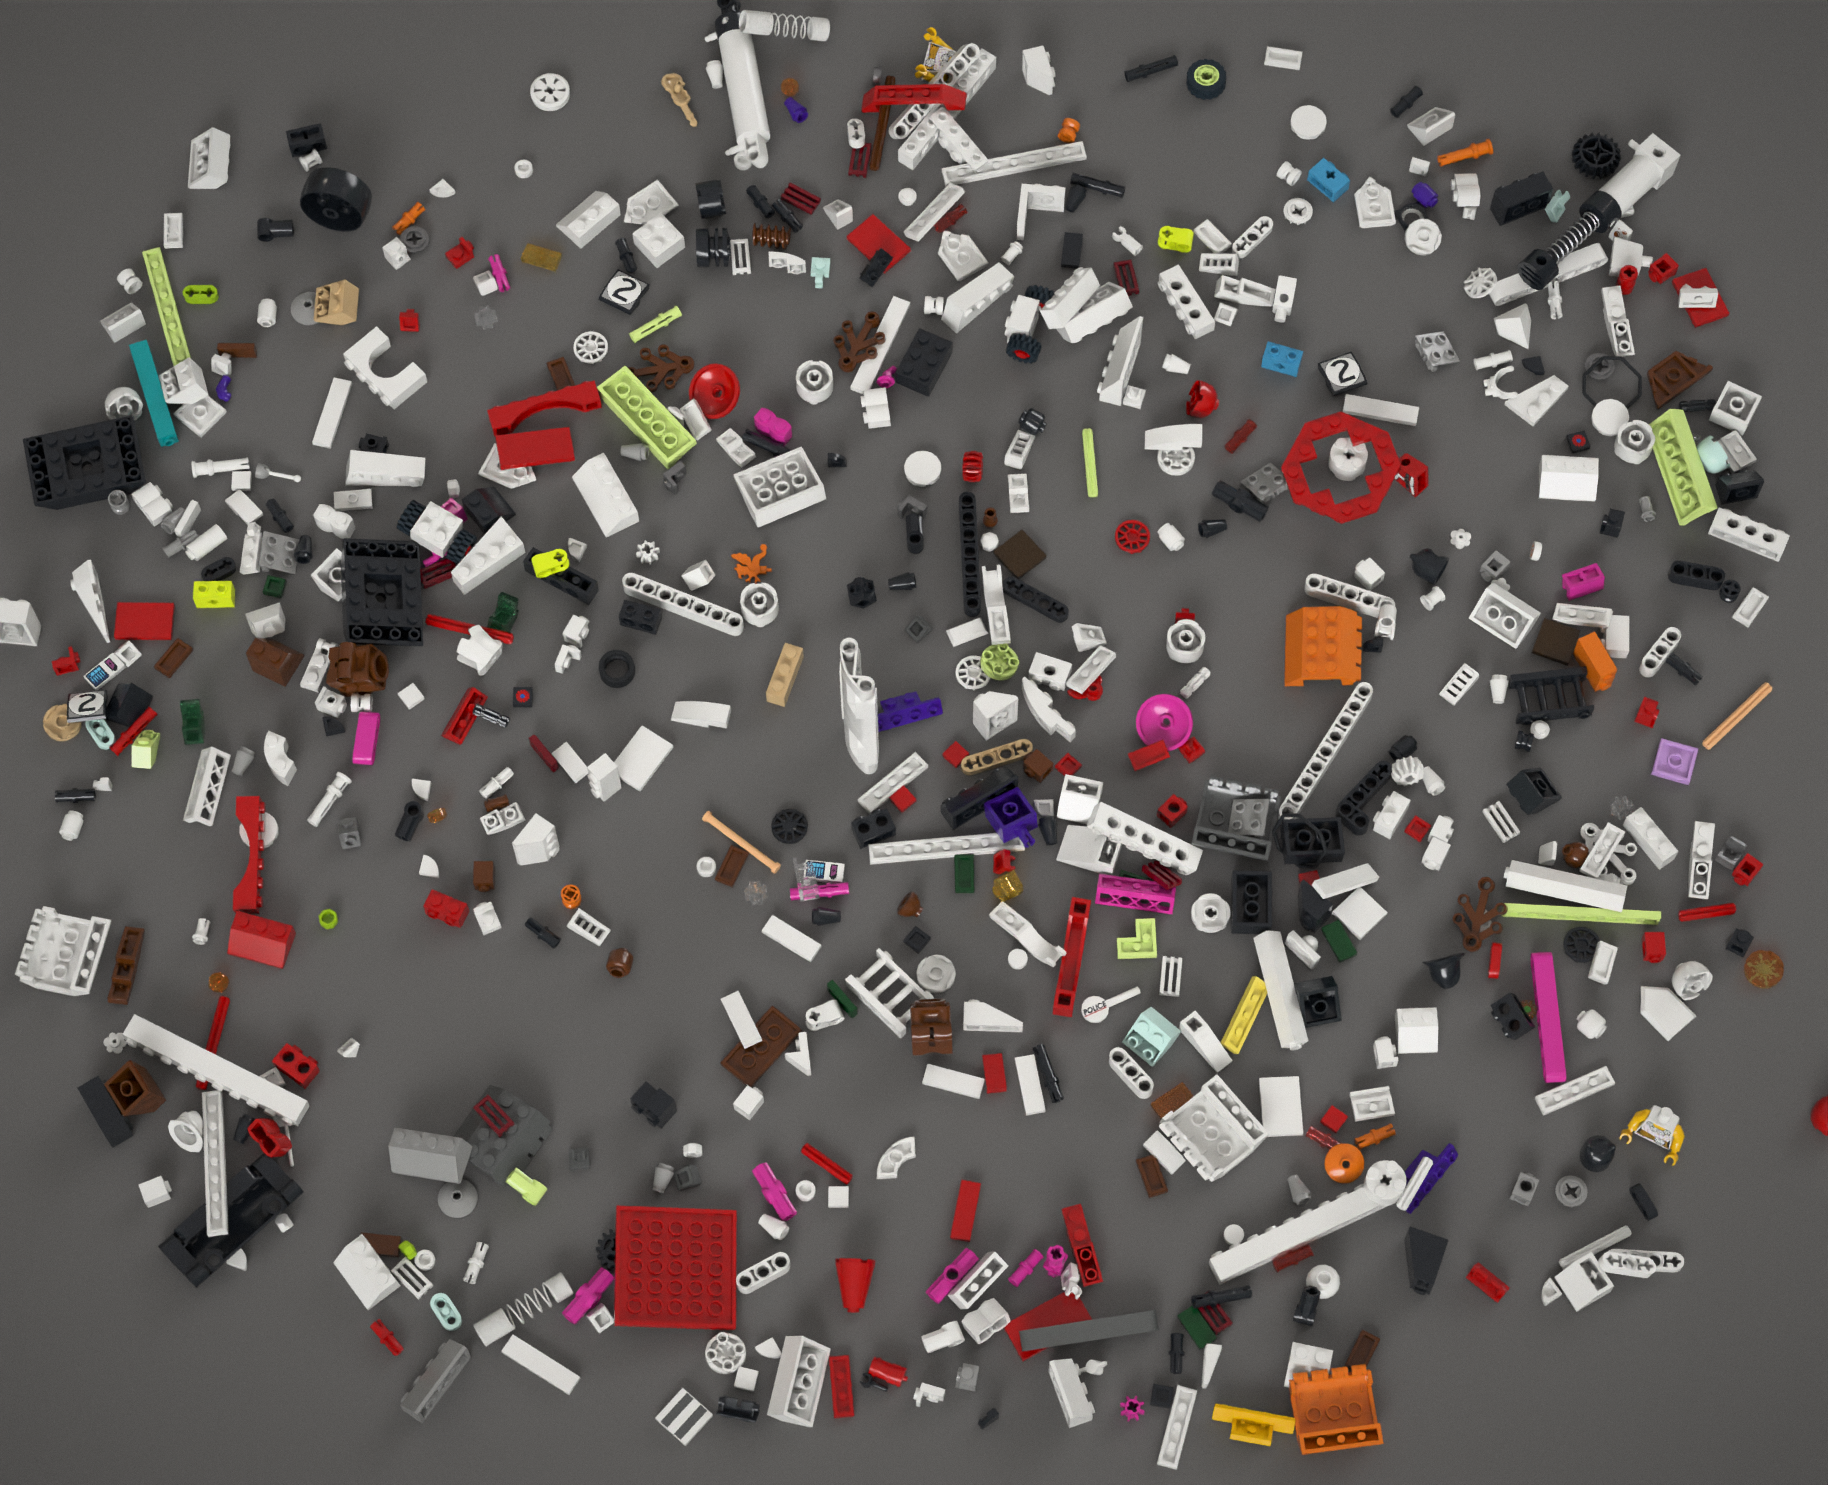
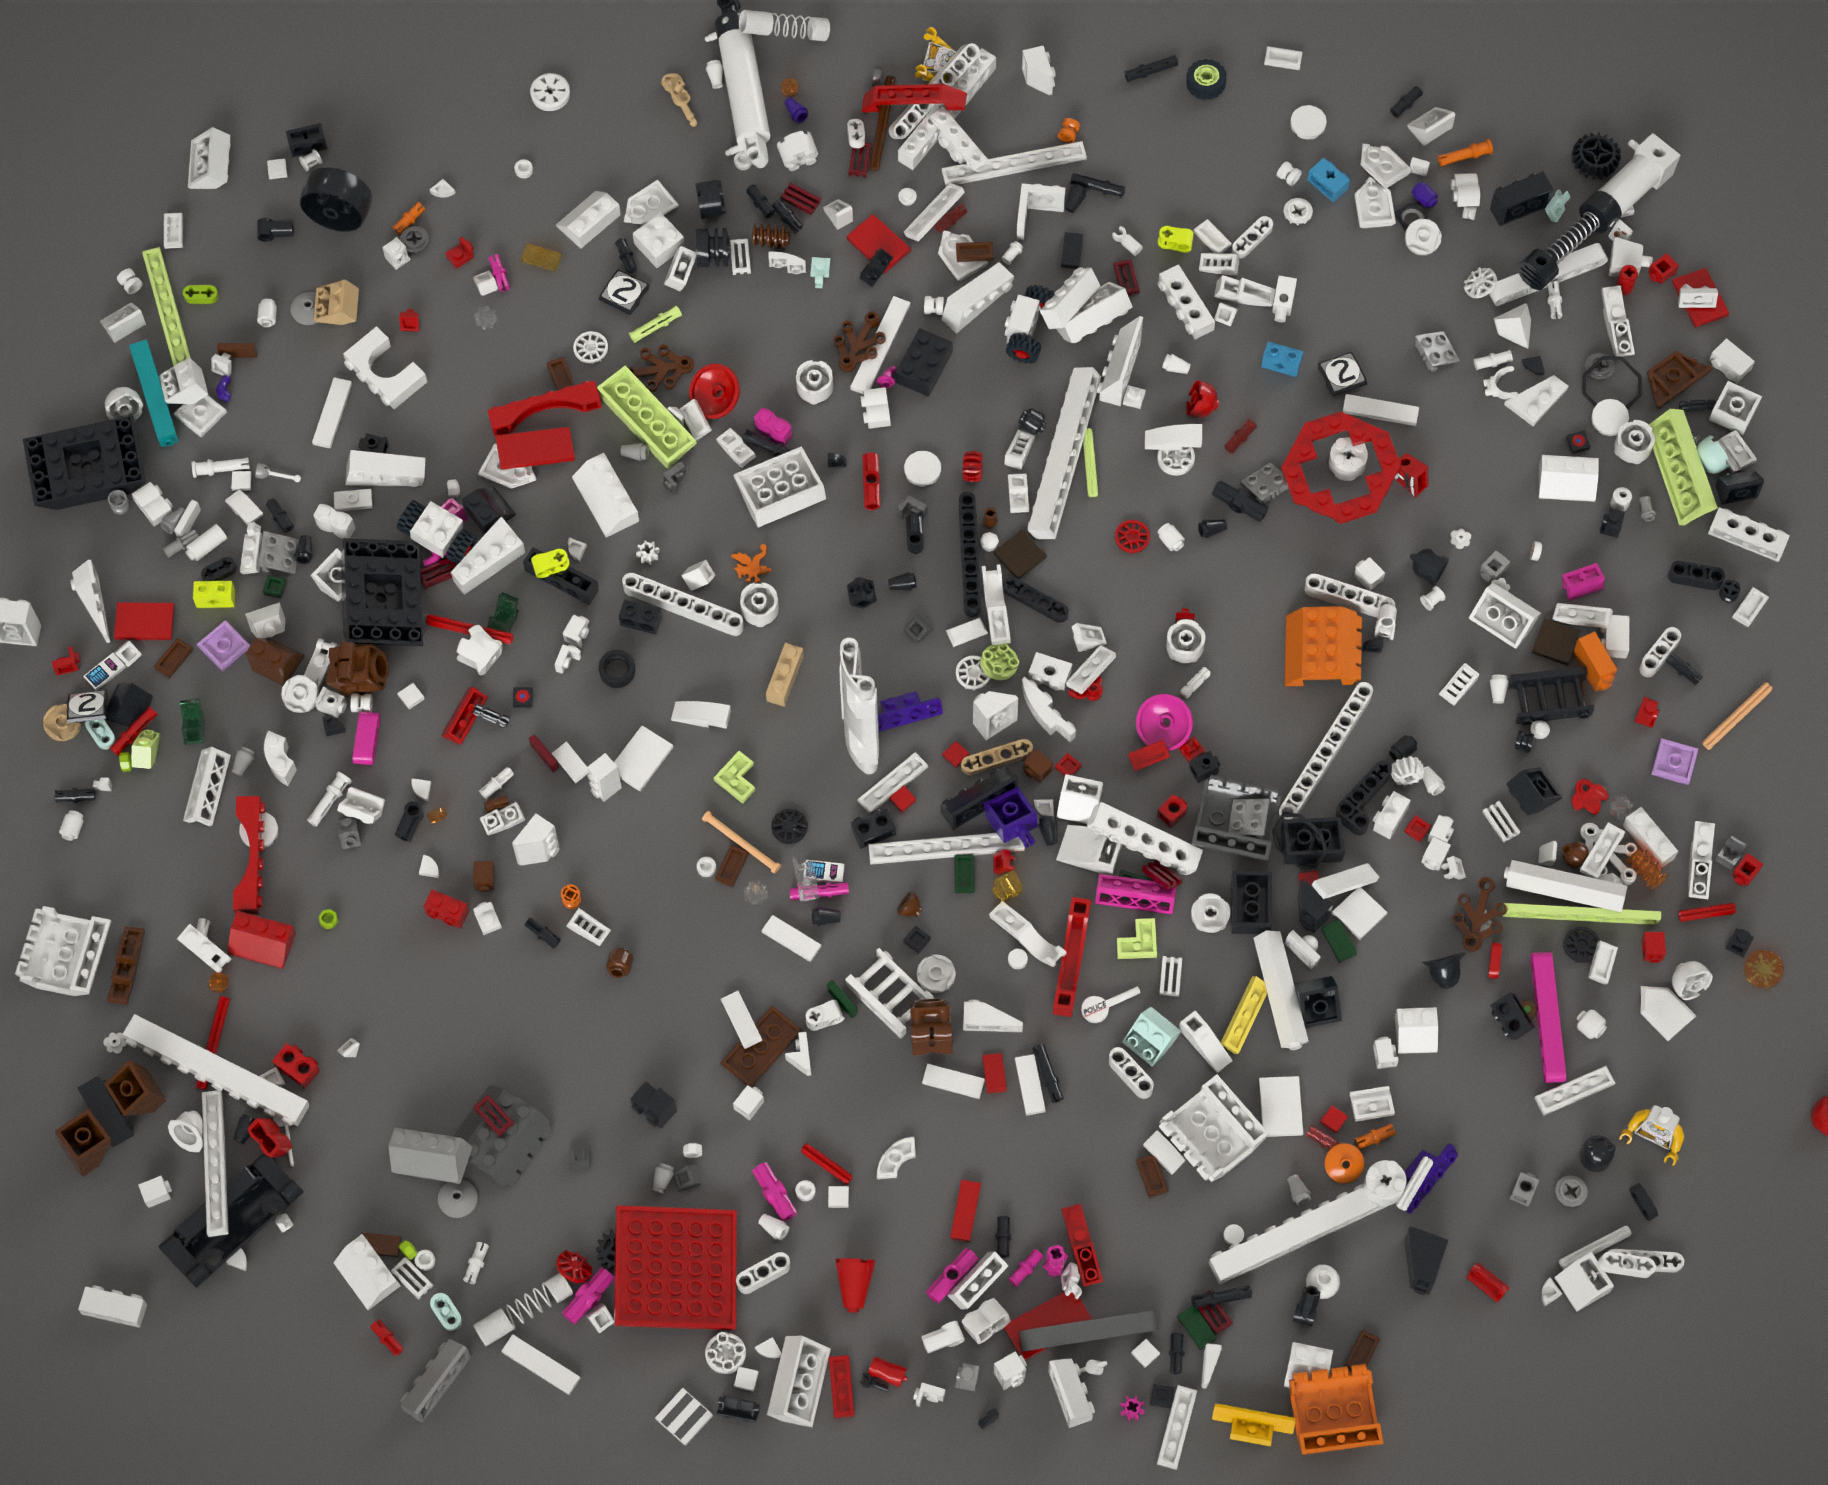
yellowish green piece [505,1168,548,1206] -> none
clear orange tile [1150,1082,1194,1120] -> none
clear red pin [1272,1244,1314,1272] -> none
none -> reddish brown slope [55,1108,111,1177]
none -> white brick [78,1285,147,1328]
none -> lime tile [119,752,132,772]
none -> white plate [177,924,232,974]
none -> lavender tile [197,620,250,672]
none -> white tile [267,158,288,179]
none -> white tile [281,675,320,713]
none -> white bracket [337,787,385,824]
none -> red wheel [556,1250,593,1283]
none -> white brick [664,246,696,291]
none -> yellowish green plate [714,751,755,804]
none -> white brick [777,131,818,171]
none -> red piece [862,452,881,510]
none -> reddish brown tile [956,242,993,262]
none -> white brick [994,1351,1027,1390]
none -> black pin [995,1216,1011,1258]
none -> white brick [1028,367,1101,539]
none -> white tile [1131,1339,1160,1368]
none -> black brick [1189,751,1220,783]
none -> white tile [1361,144,1412,188]
none -> white tile [1441,856,1466,880]
none -> red plate [1571,778,1609,815]
none -> white brick [1610,487,1632,511]
none -> clear orange piece [1626,848,1669,891]
none -> white brick [1709,338,1755,384]

